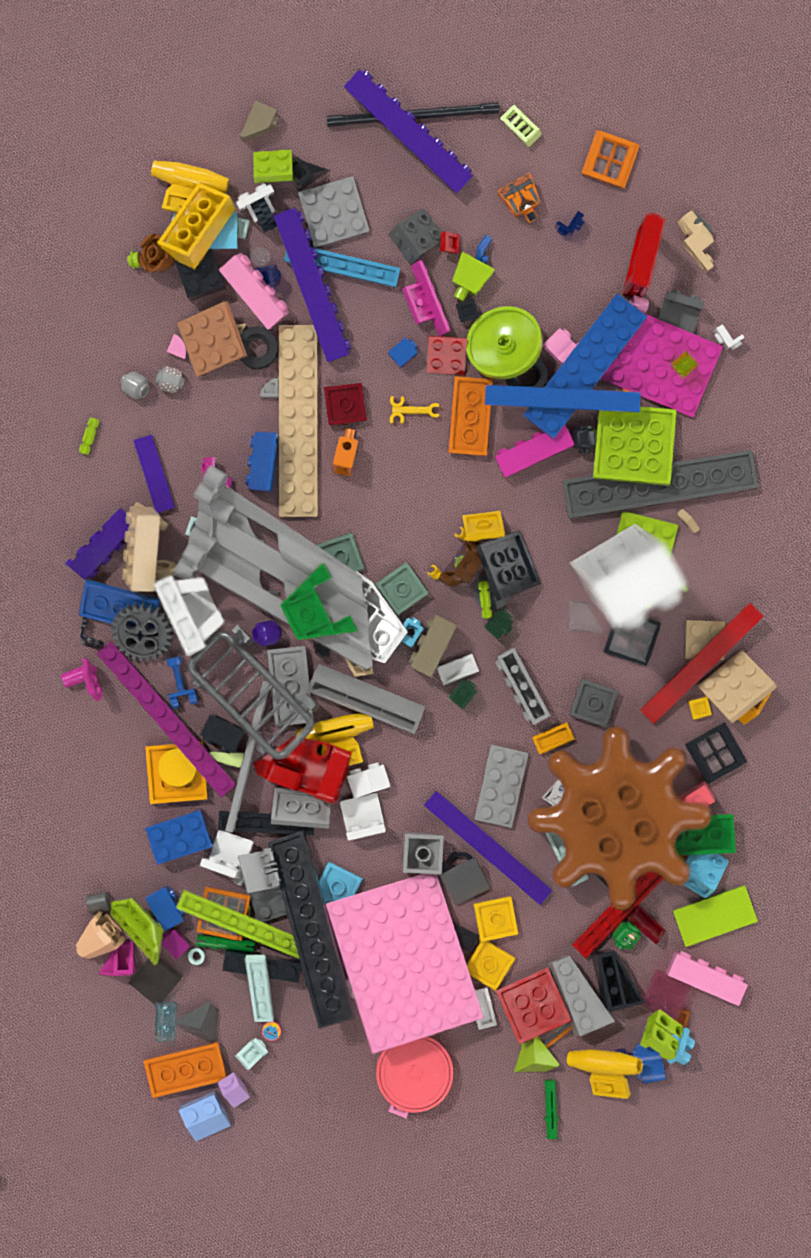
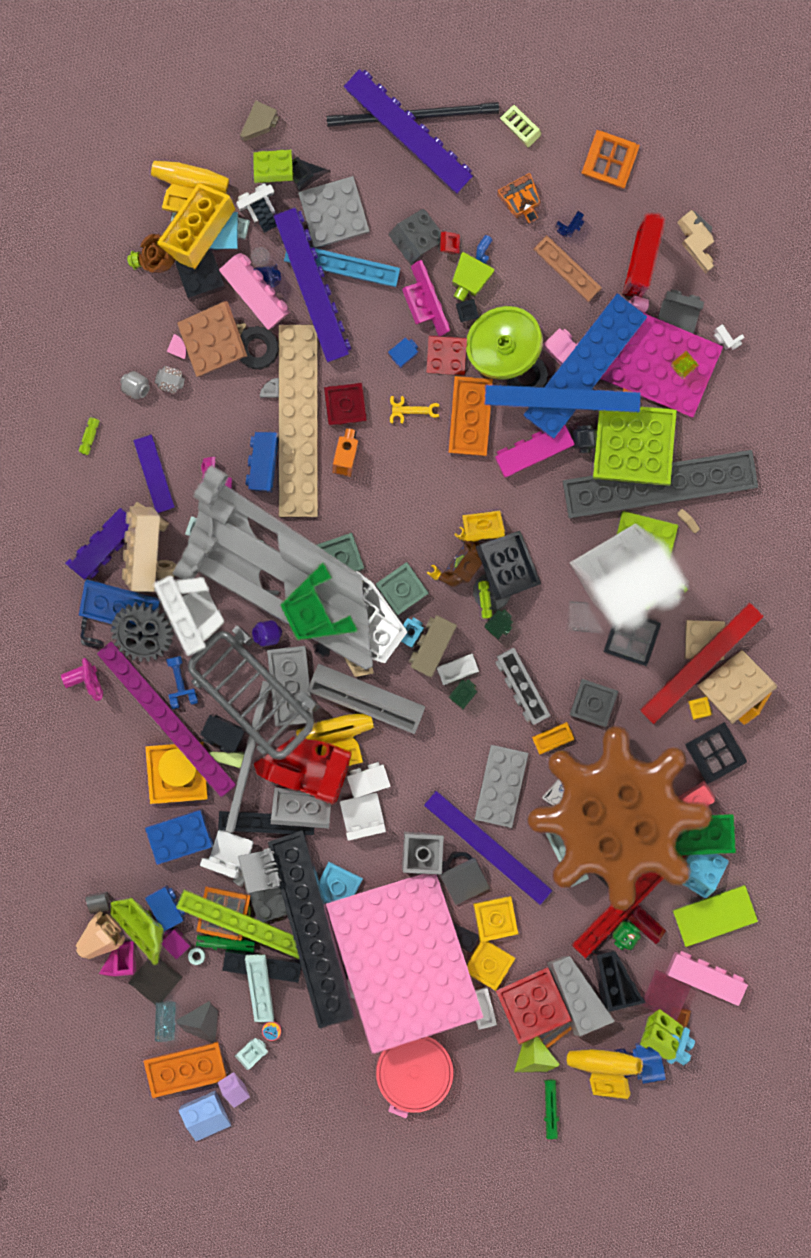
none -> nougat tile [533,235,602,303]

